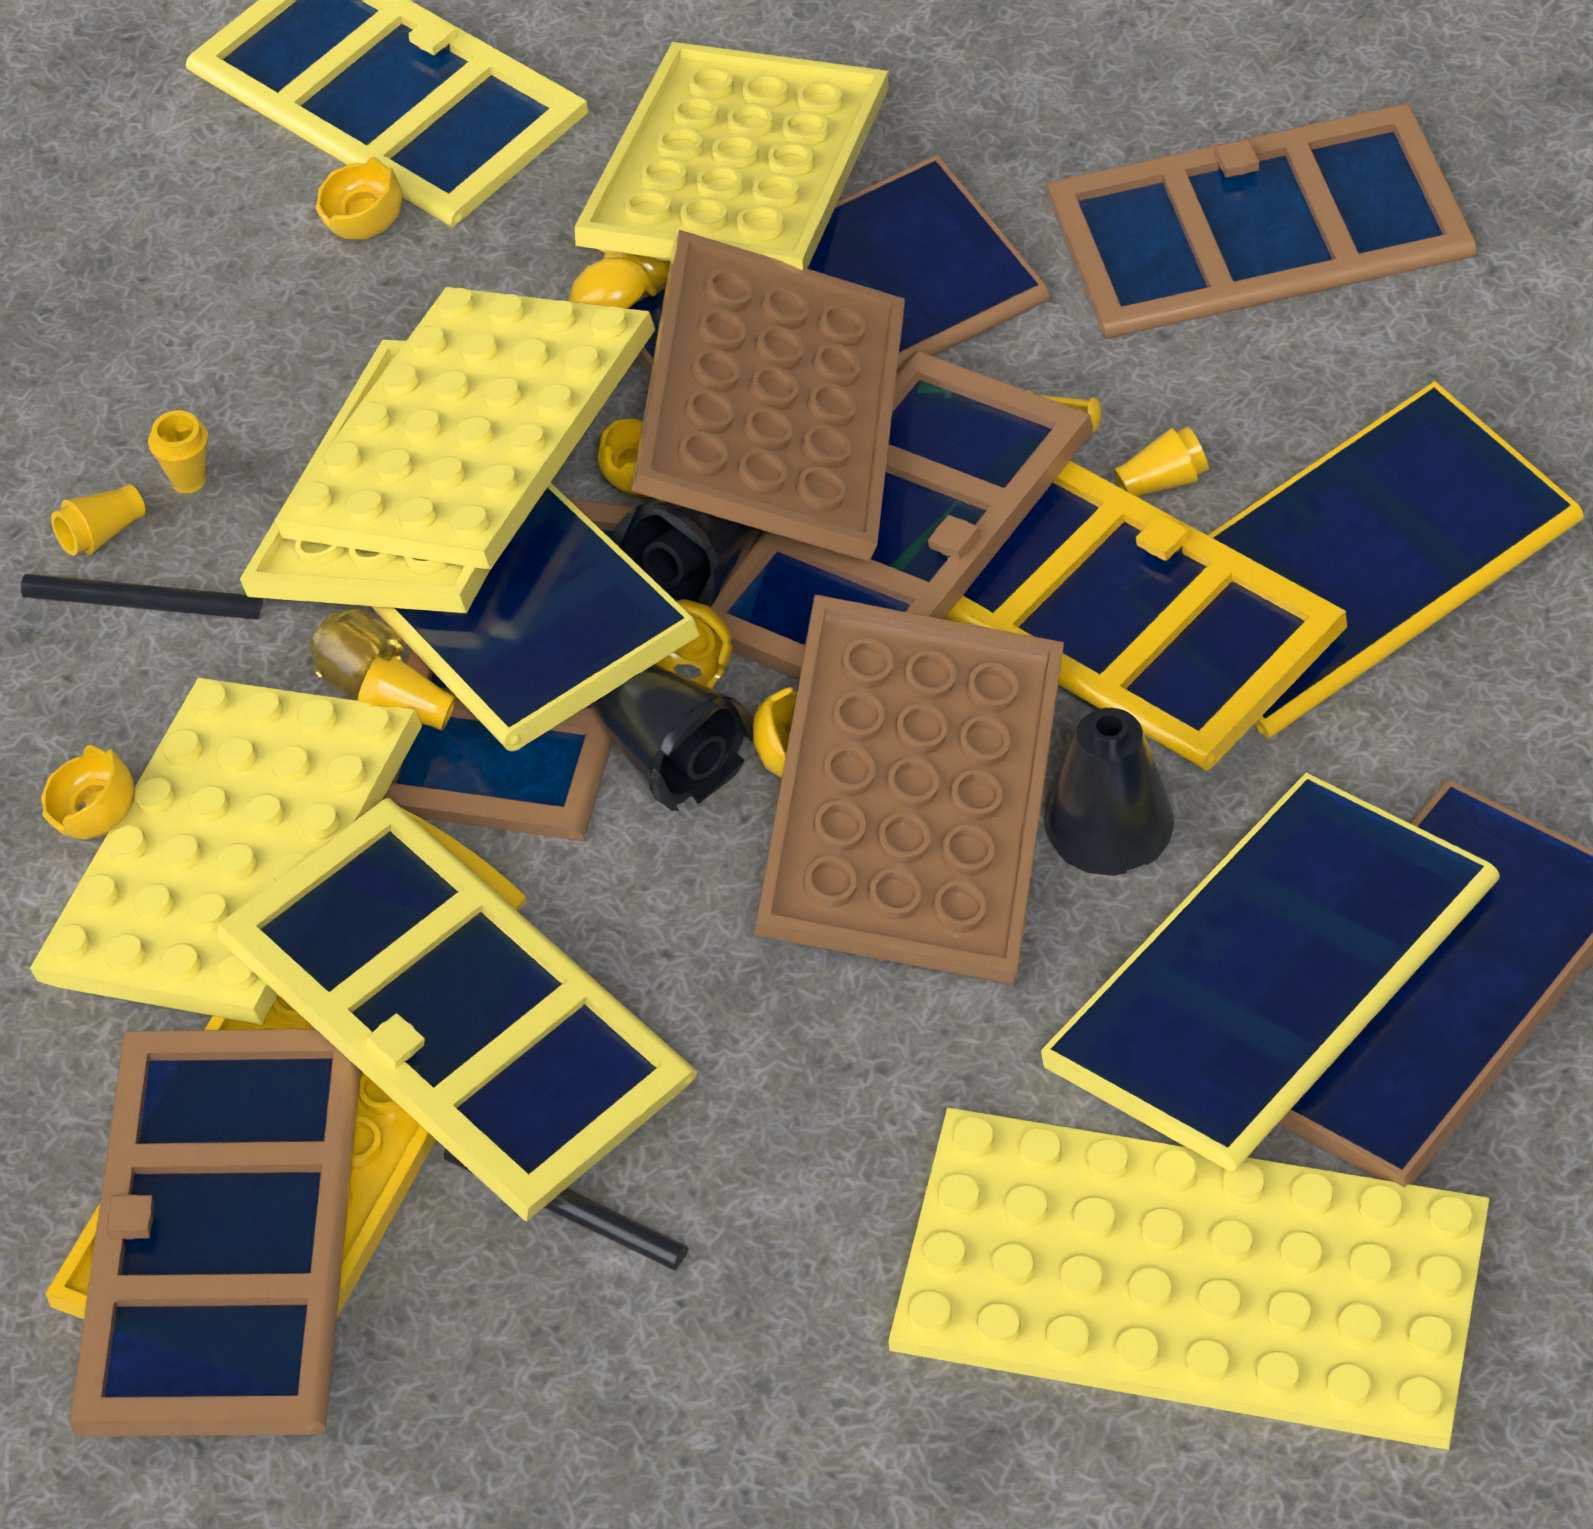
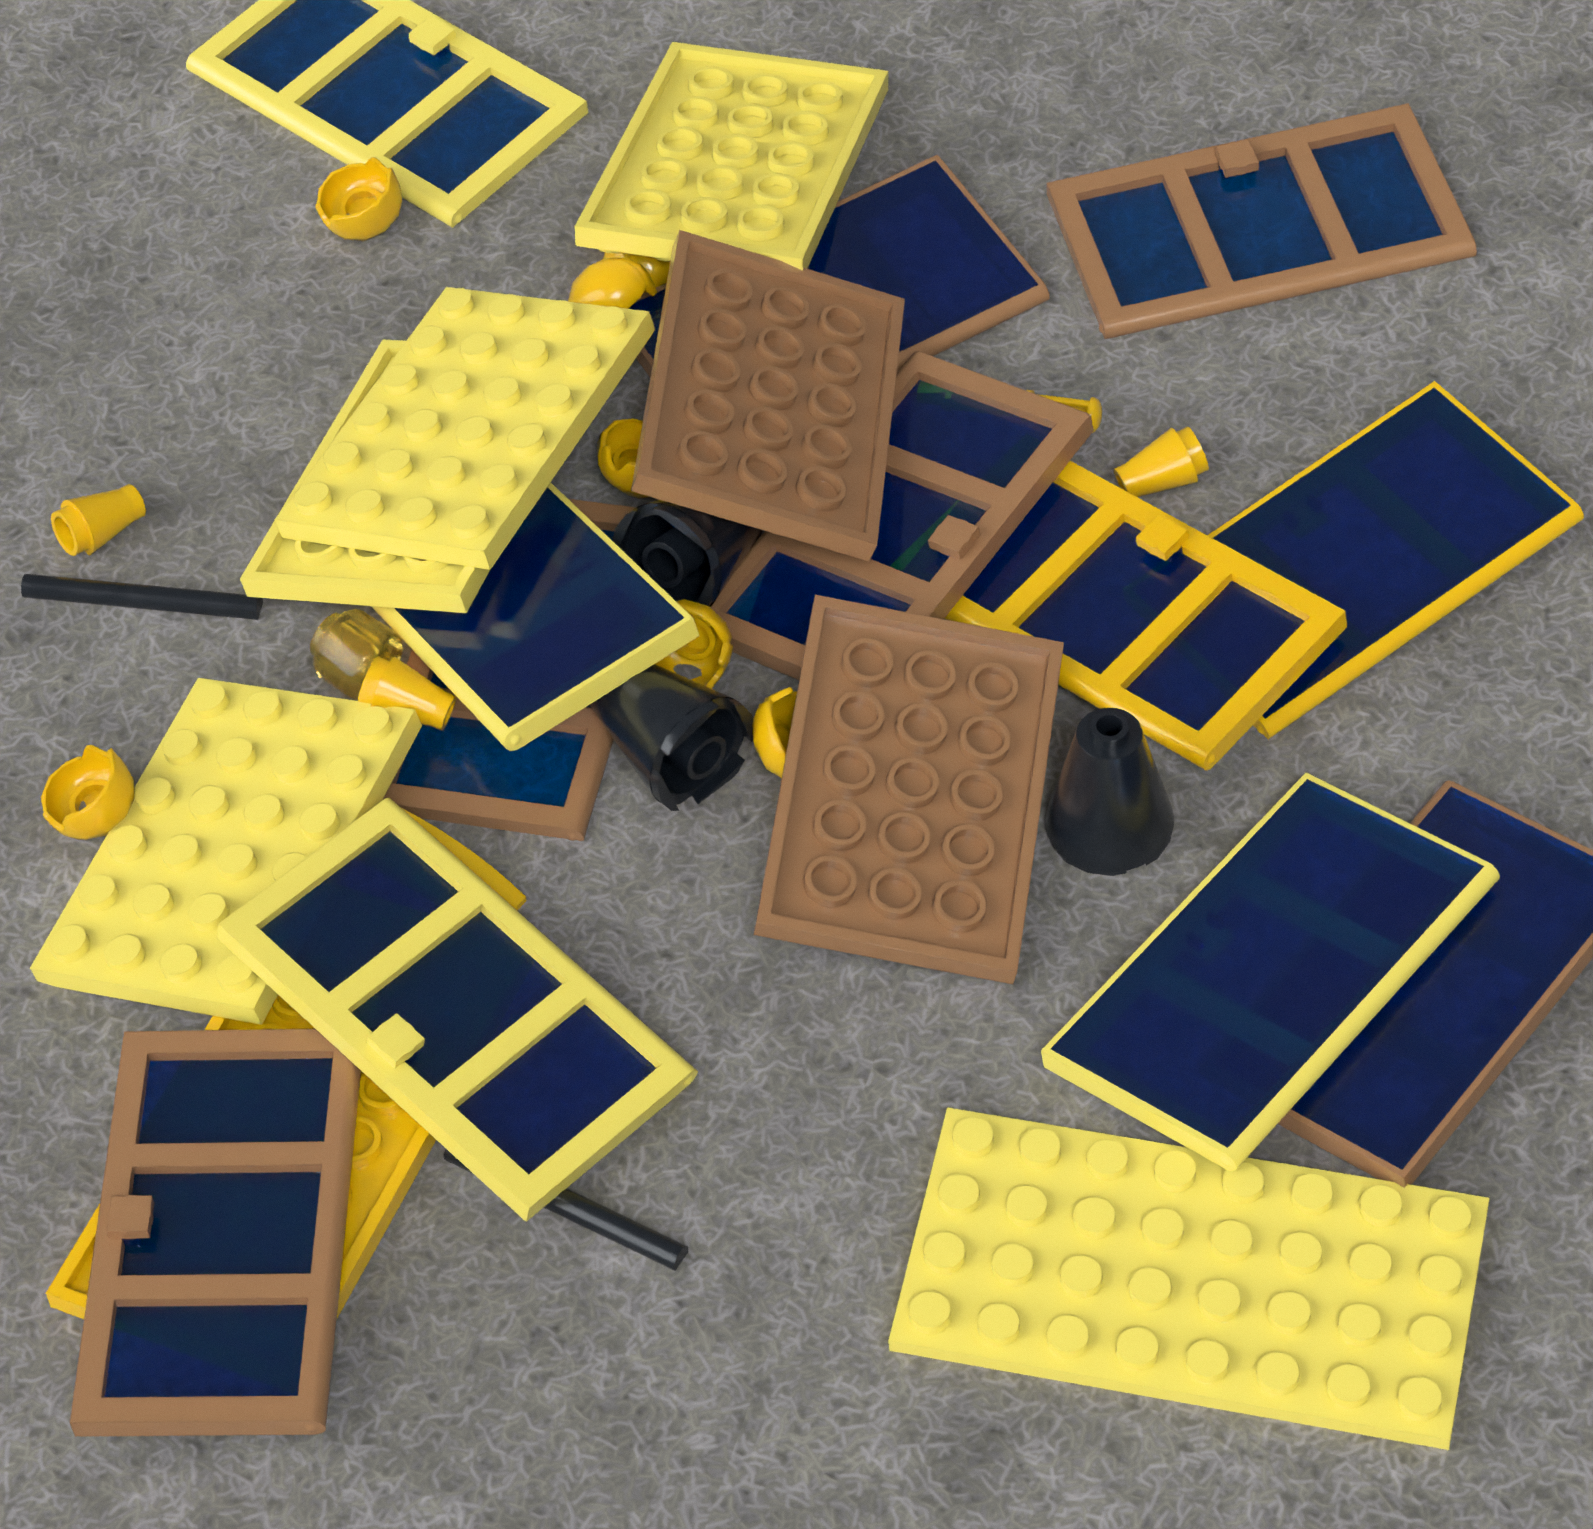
yellow cone [148,410,208,493] -> none

